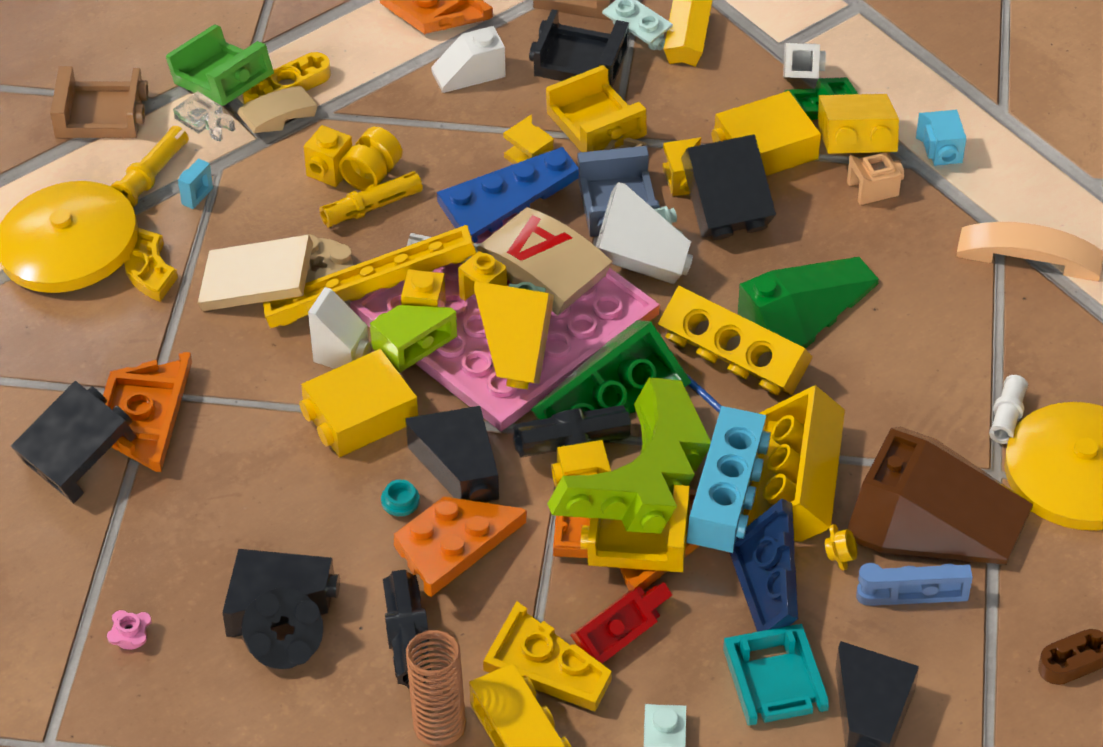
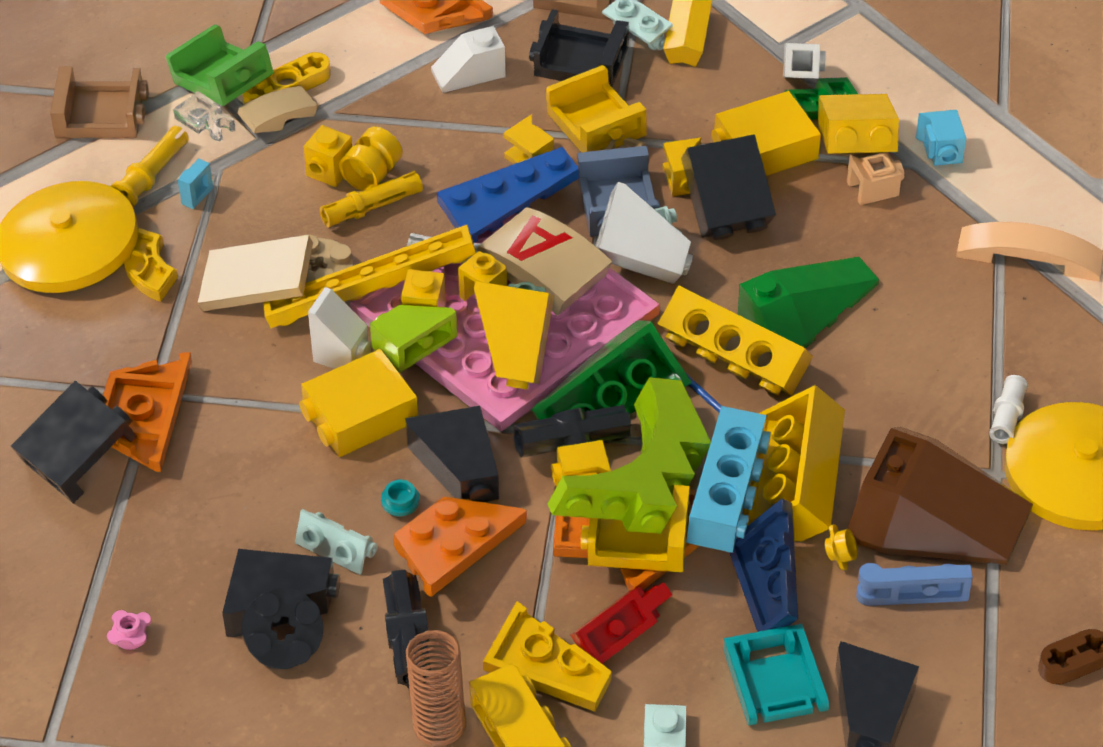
none -> light aqua hinge [295,509,378,575]

